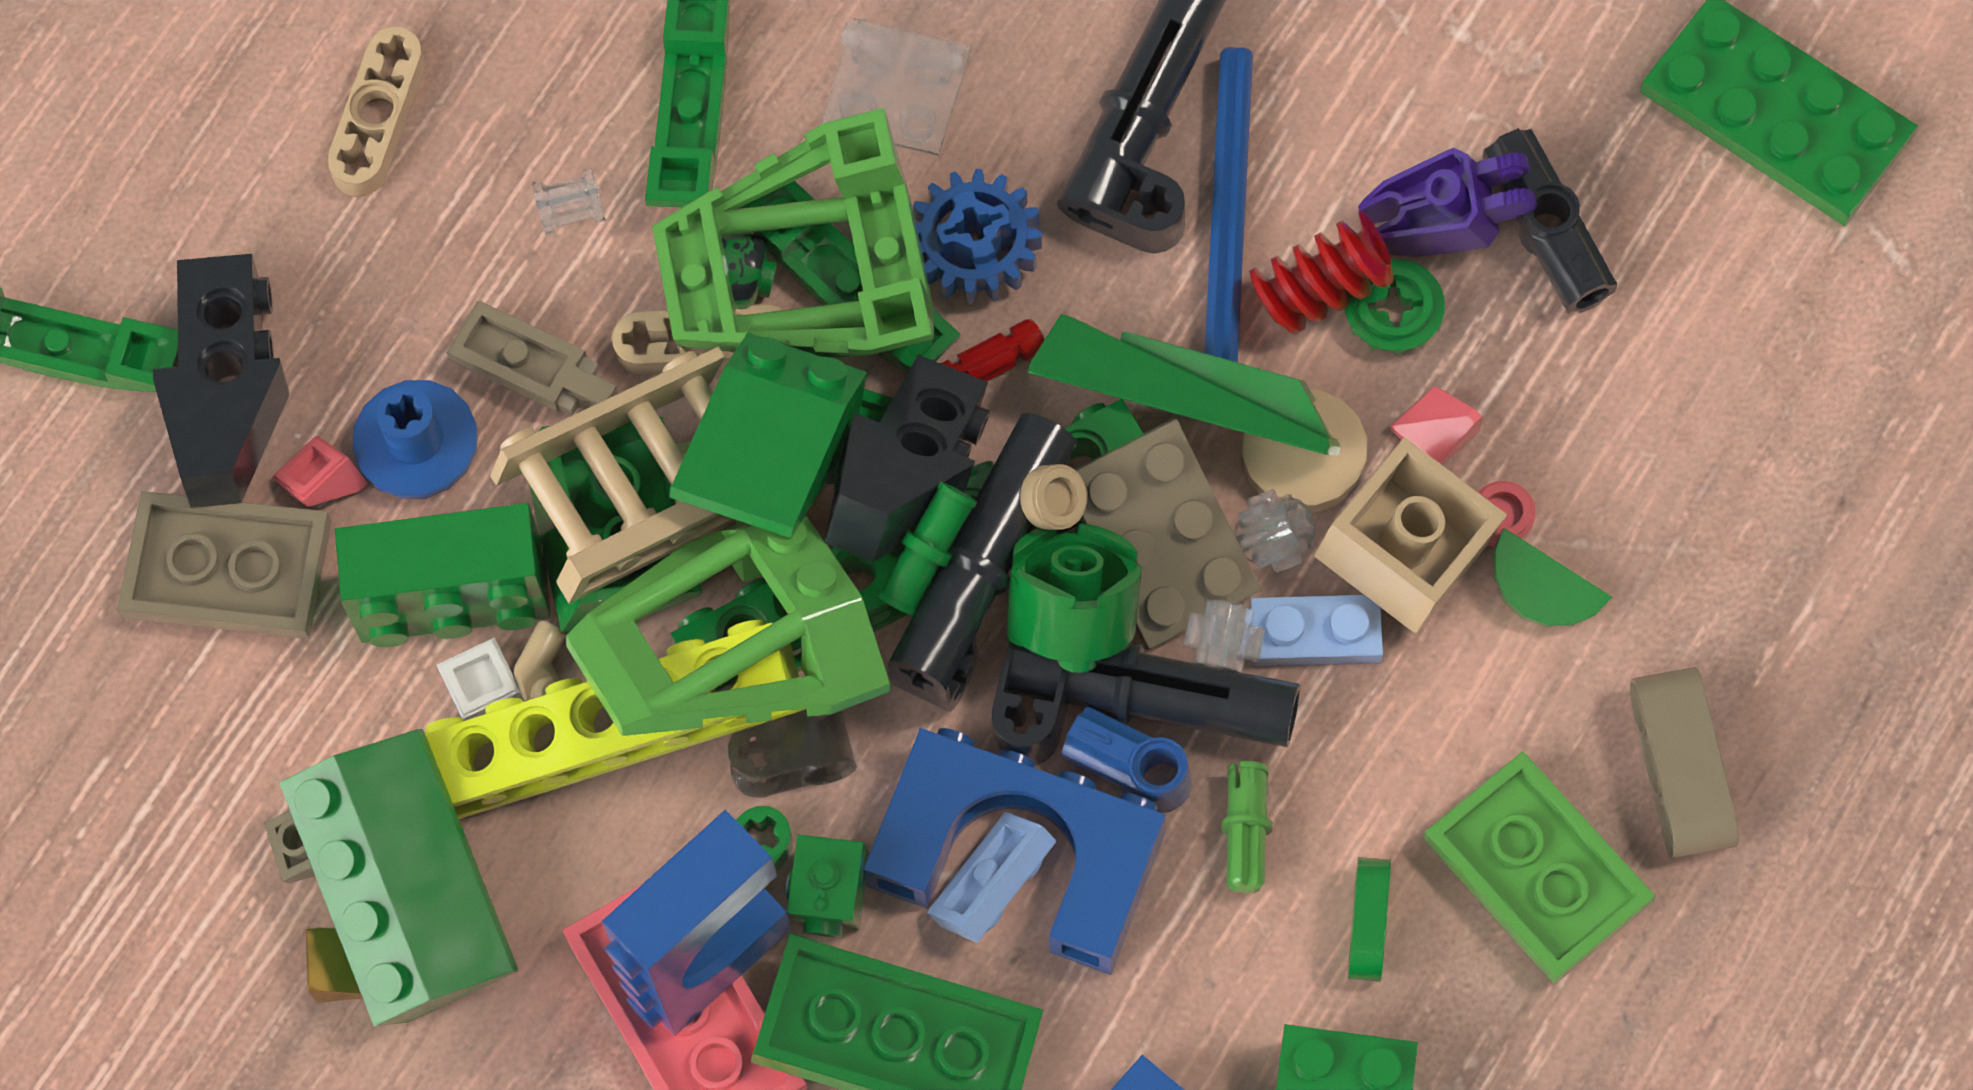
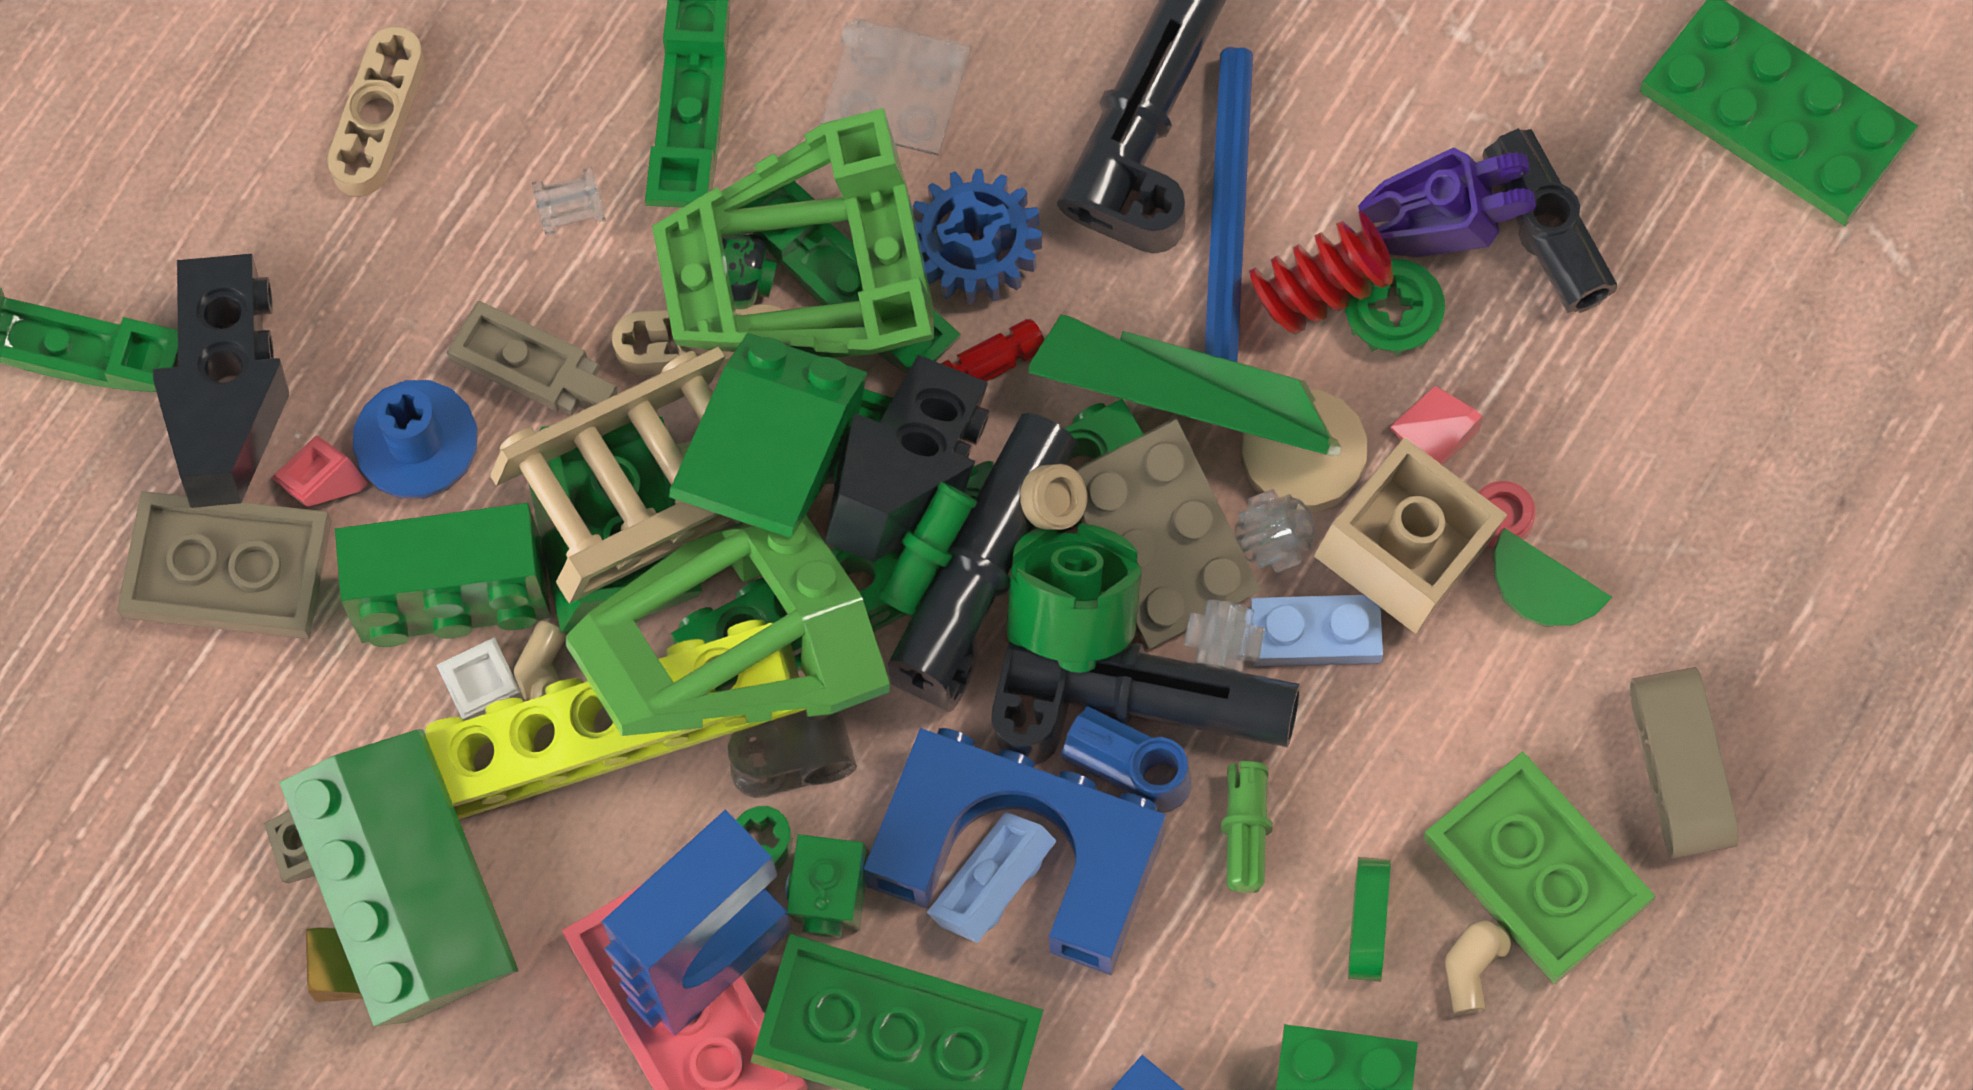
none -> tan arm [1445,920,1511,1016]

